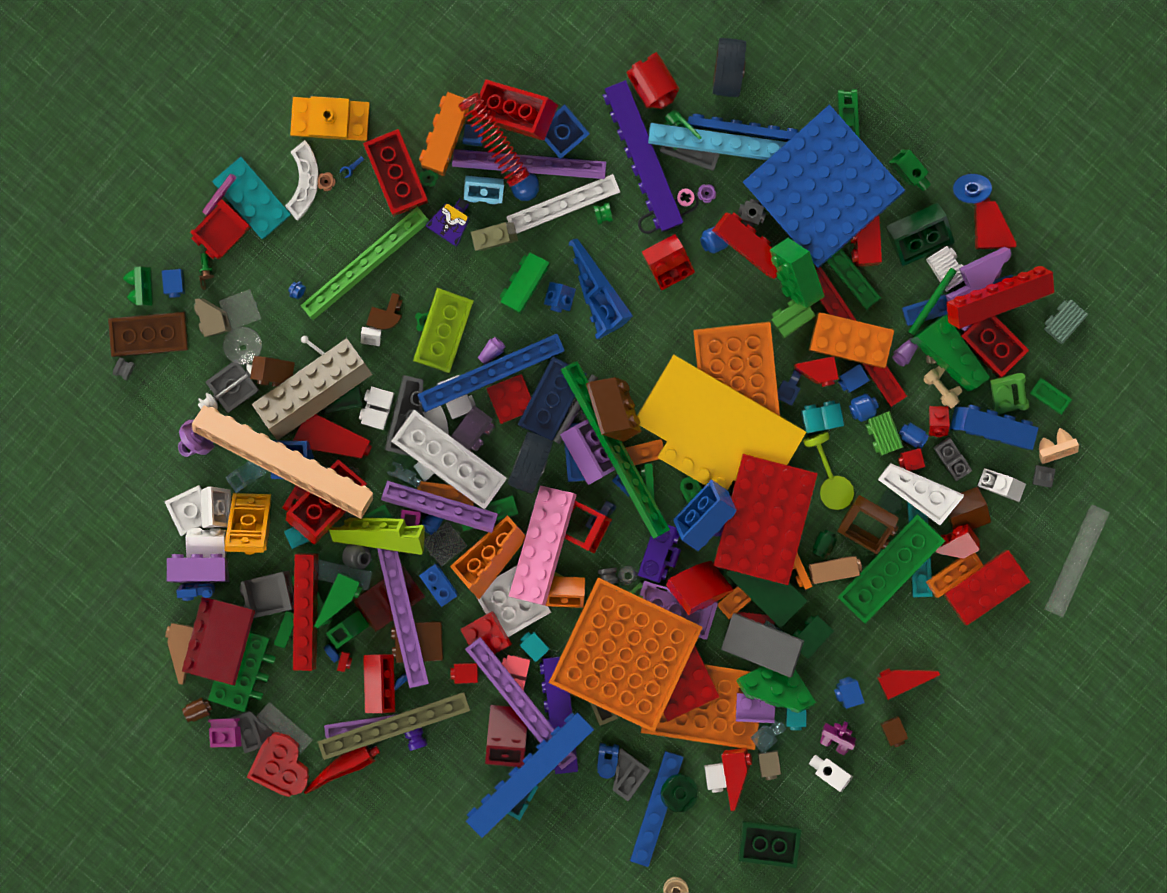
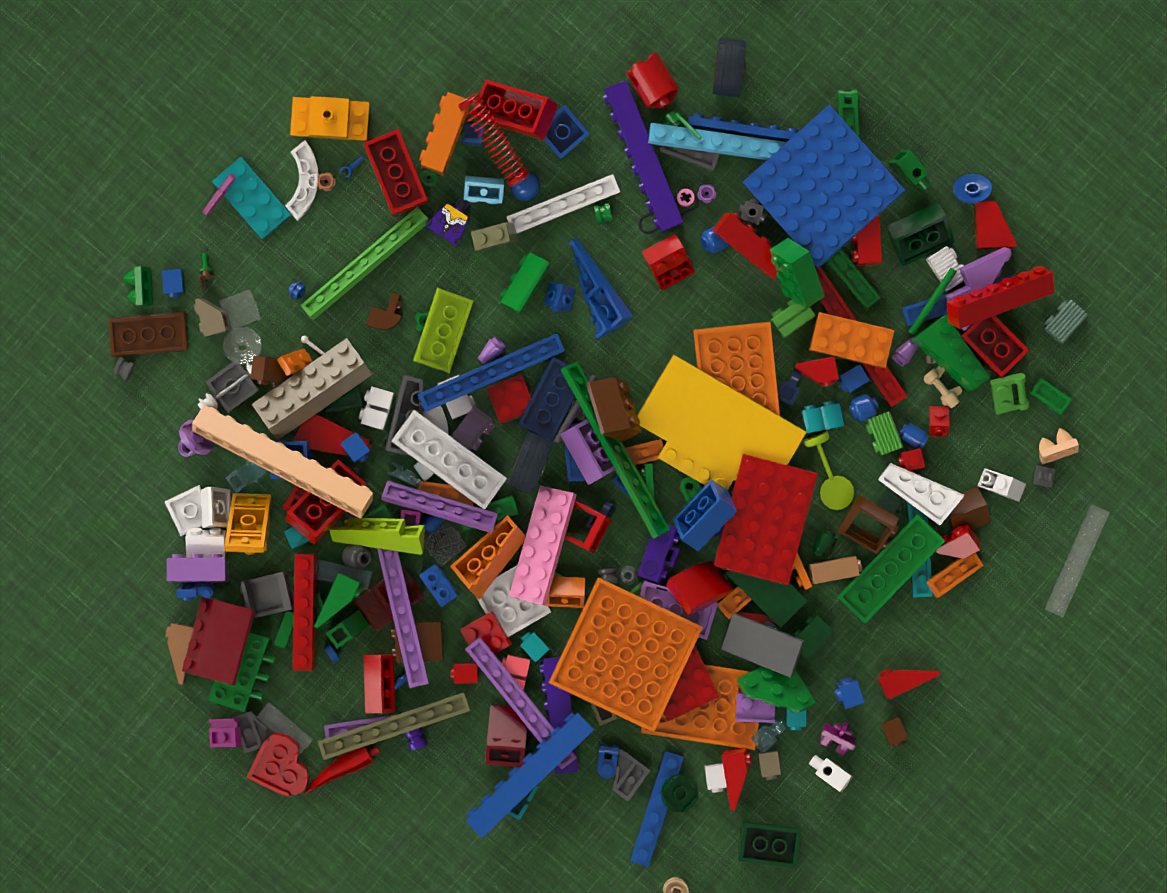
reddish brown brick [182,697,212,722] -> none
red panel [190,199,251,260] -> none
red plate [337,651,353,672] -> none
white plate [361,327,381,346] -> none
medium lavender tile [452,149,606,179] -> none
flat silver slope [933,437,972,481] -> none
red brick [943,550,1030,625] -> none
blue wedge [949,405,1038,450] -> none
none -> orange plate [277,349,313,376]
none -> blue brick [340,432,371,463]

